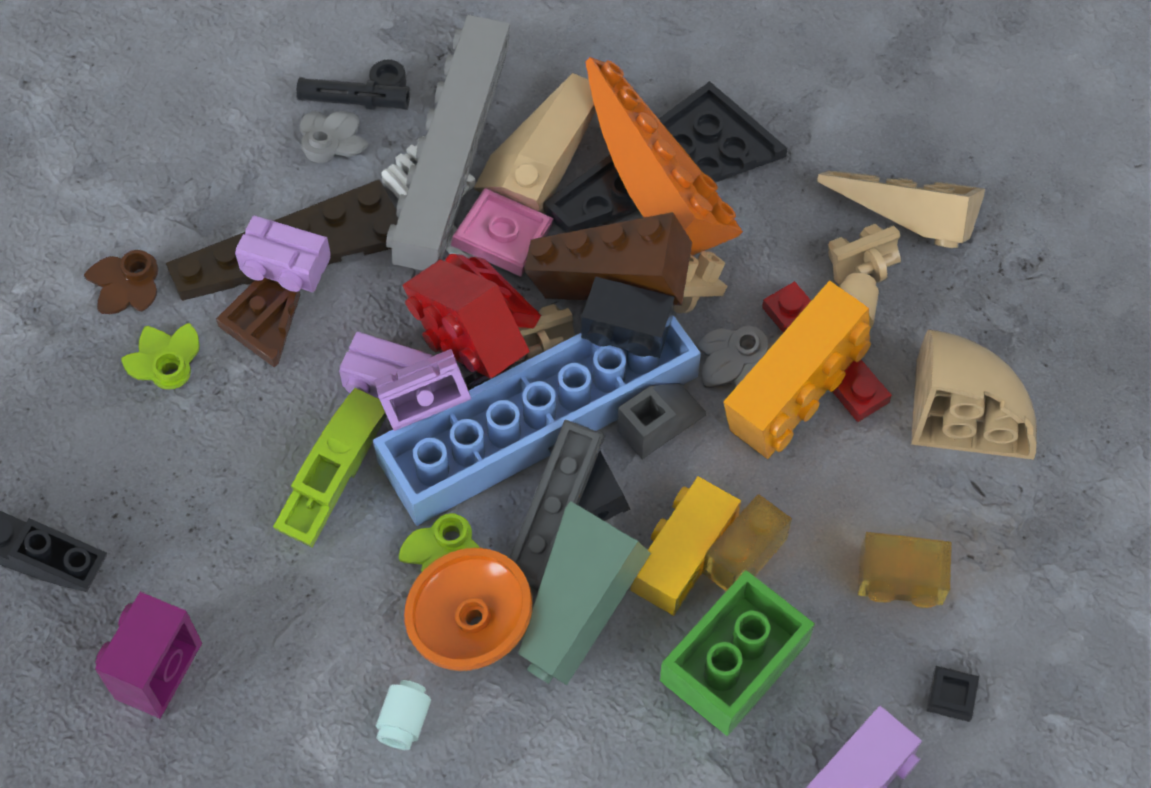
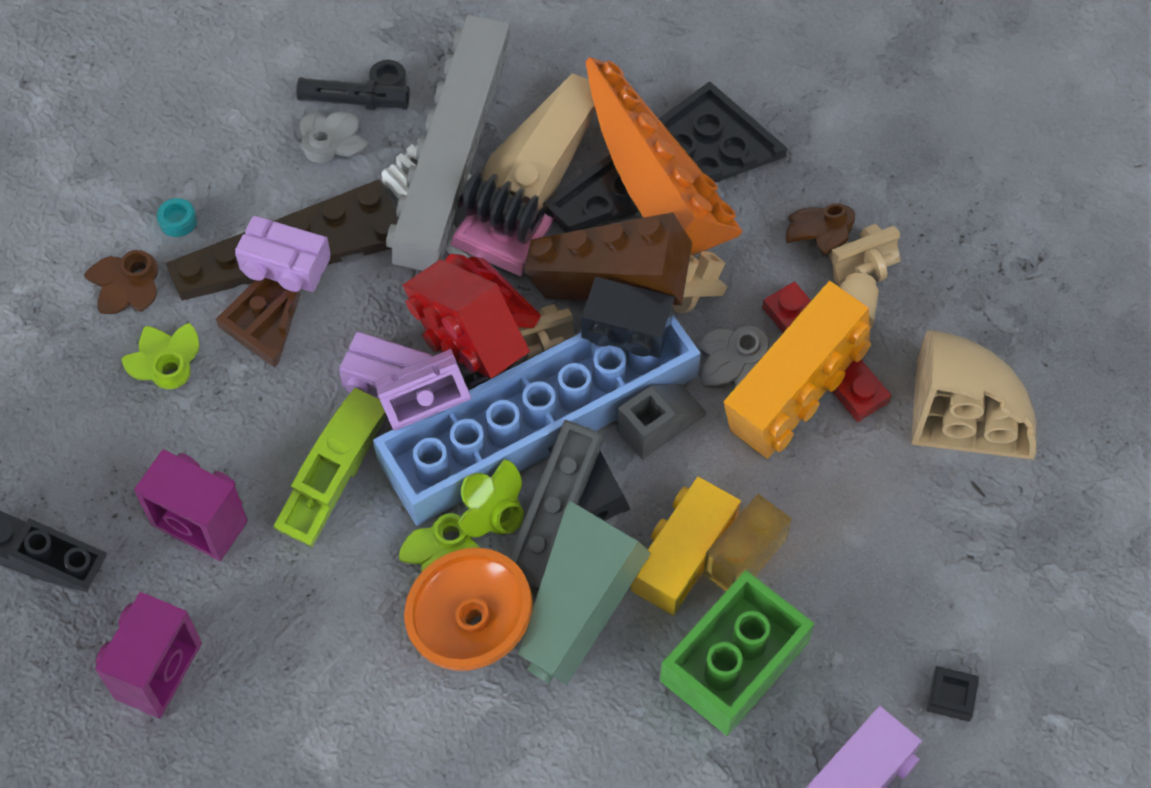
light aqua brick [376,680,431,750] -> none
tan wedge [817,171,985,248] -> none
clear yellow brick [858,532,952,608] -> none
none -> magenta brick [134,449,248,562]
none -> teal tile [156,198,197,237]
none -> black piece [458,166,545,244]
none -> lime plate [458,459,524,538]
none -> reddish brown plate [785,203,855,255]

